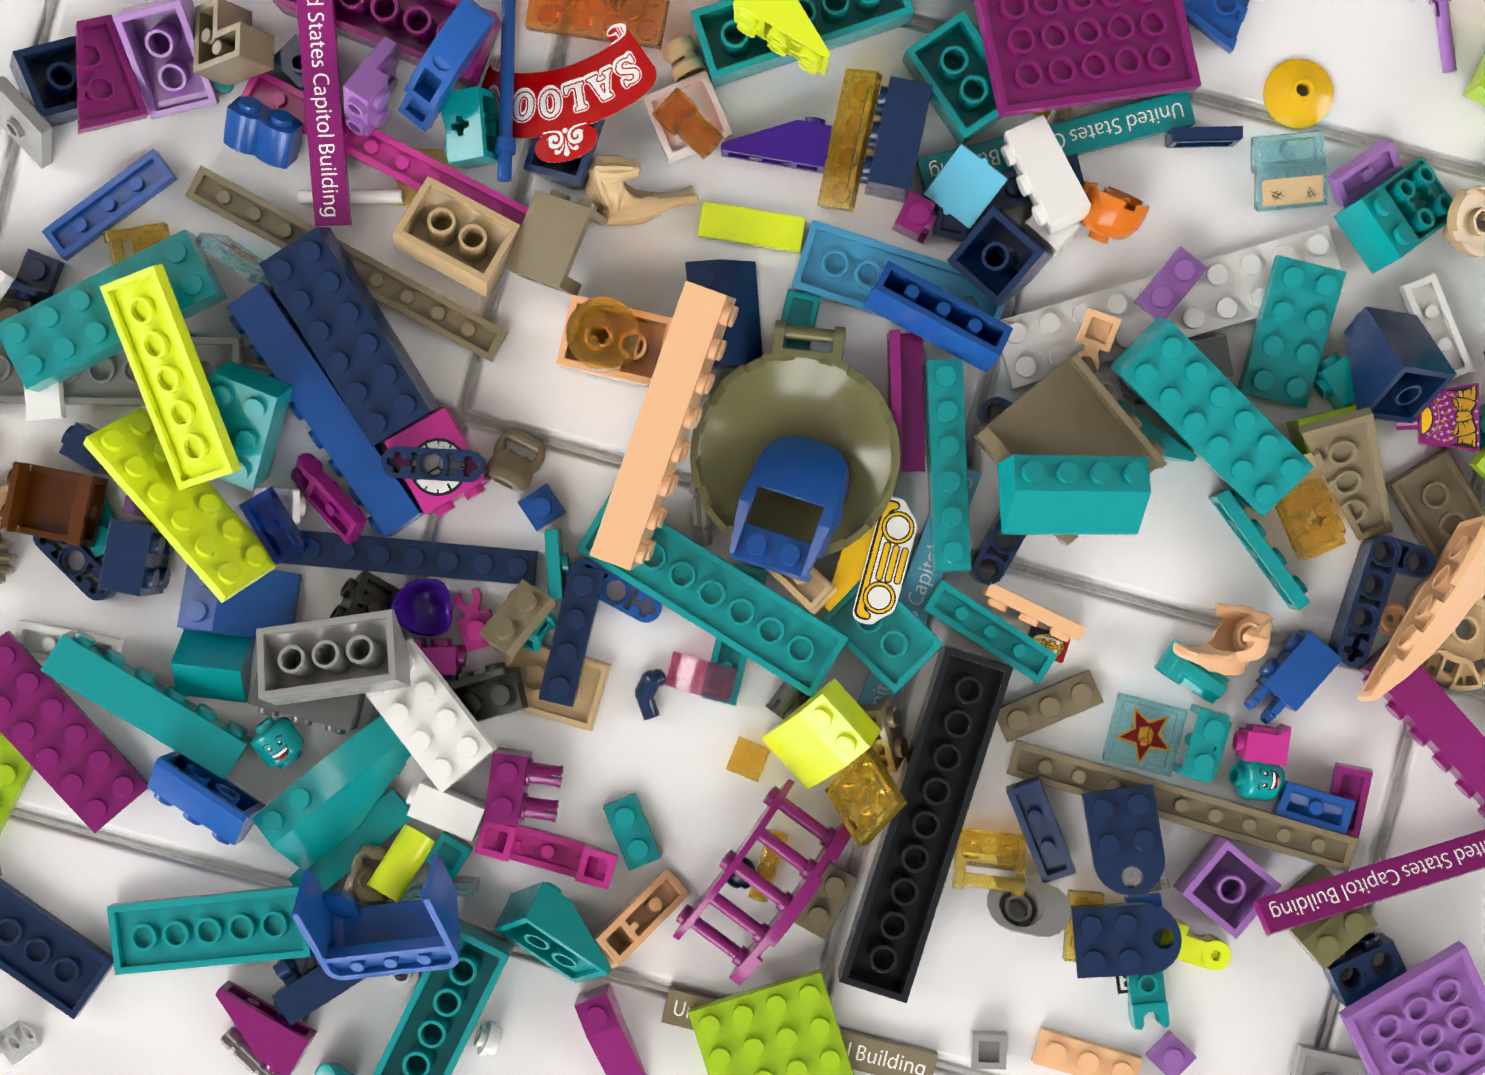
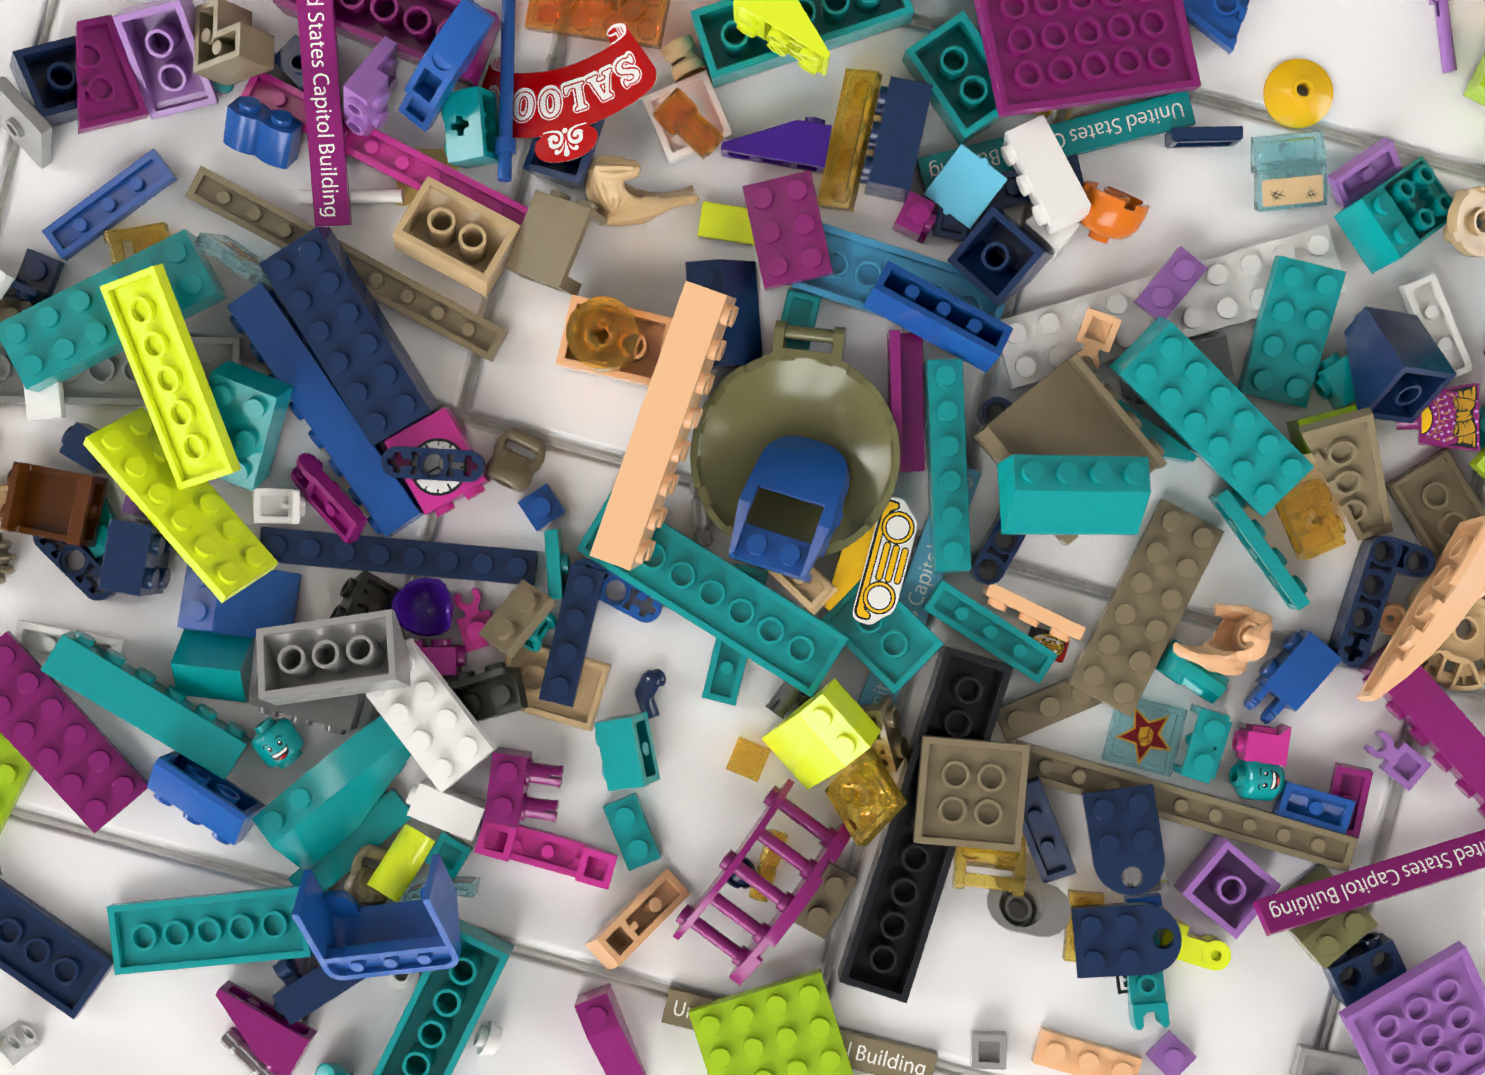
clear blue plate [239,486,309,565] -> none
teal slope [493,881,611,983] -> none
clear pink slope [665,651,739,703] -> none
none -> teal brick [595,711,660,791]
none -> magenta plate [742,170,833,290]
none -> dark tan plate [913,735,1030,852]
none -> dark tan plate [1066,499,1225,716]
none -> medium lavender plate [1363,730,1432,791]

